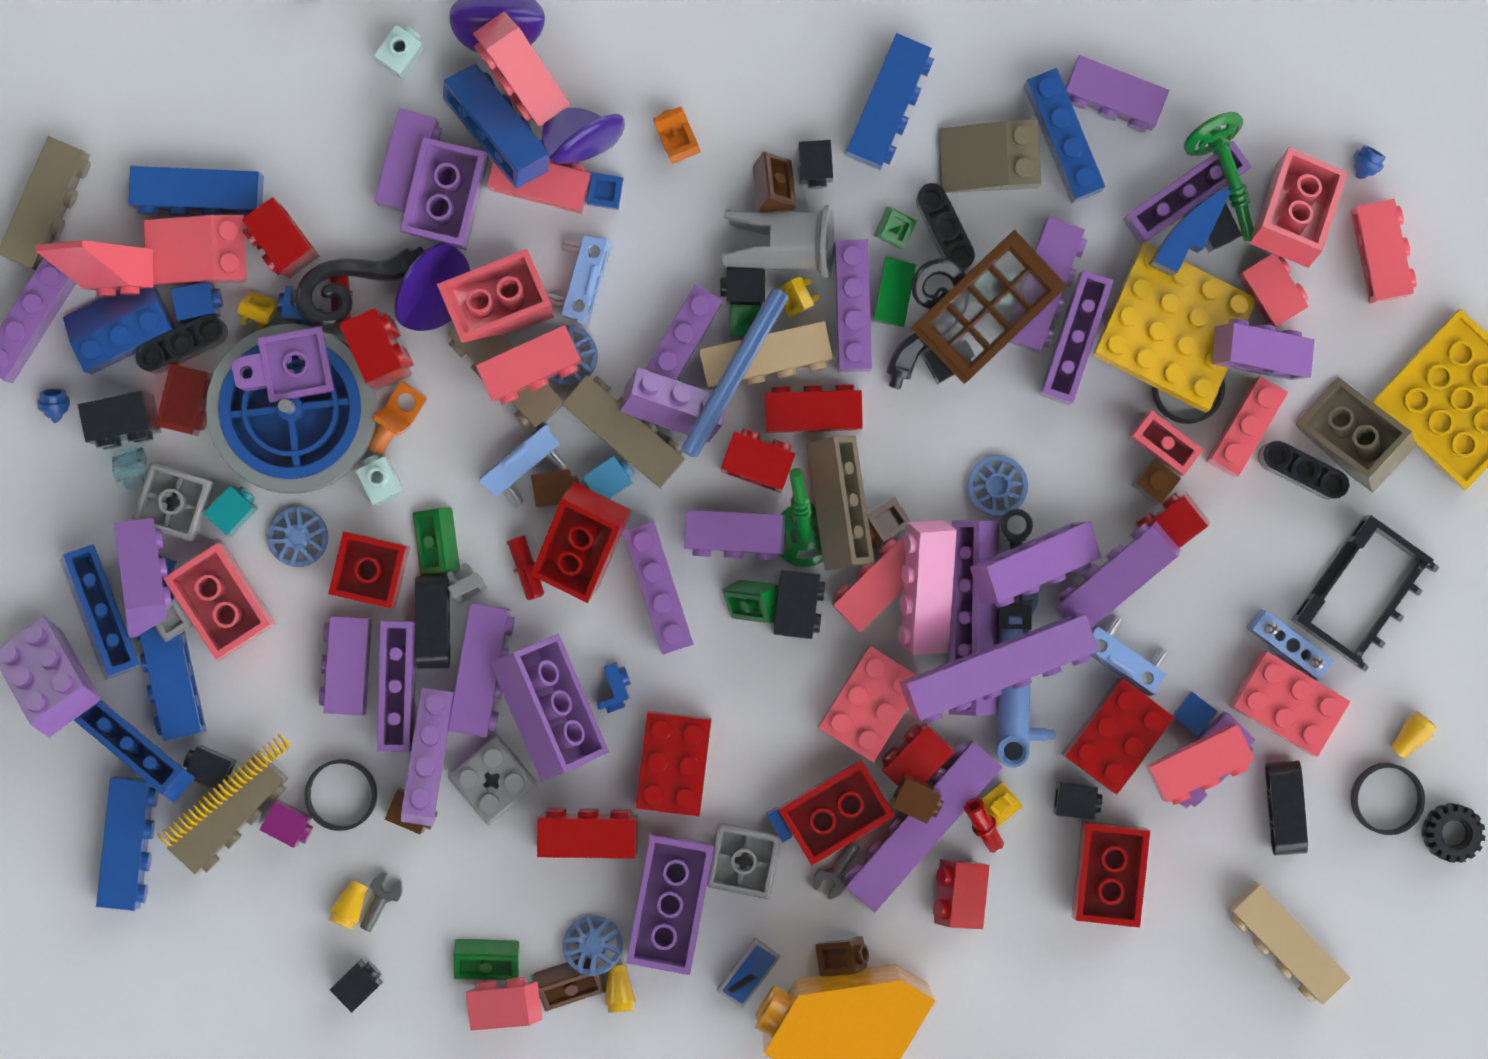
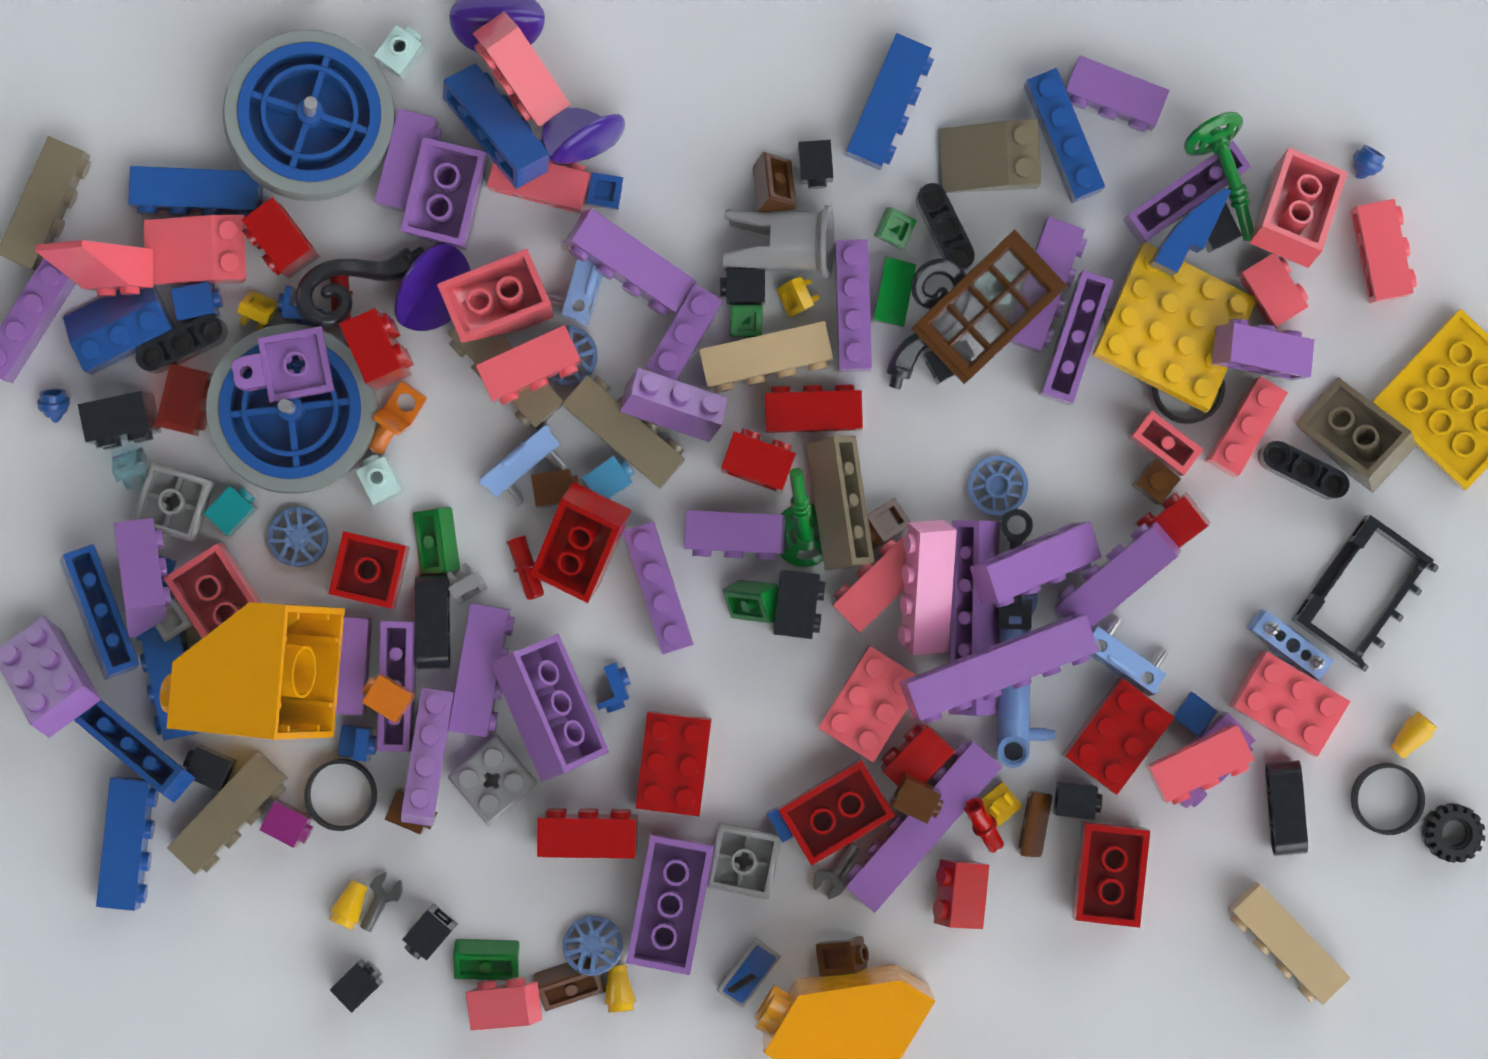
yellow piece [157,734,291,846] -> none
orange bracket [653,106,701,165] -> none
medium blue axle [681,288,788,458] -> none
none -> light orange slope [160,602,345,740]
none -> blue wheel [223,30,395,201]
none -> blue bracket [338,725,377,762]
none -> orange brick [361,674,416,723]
none -> black brick [402,903,458,961]
none -> medium lavender brick [563,208,696,316]
none -> reddish brown slope [1018,790,1053,857]

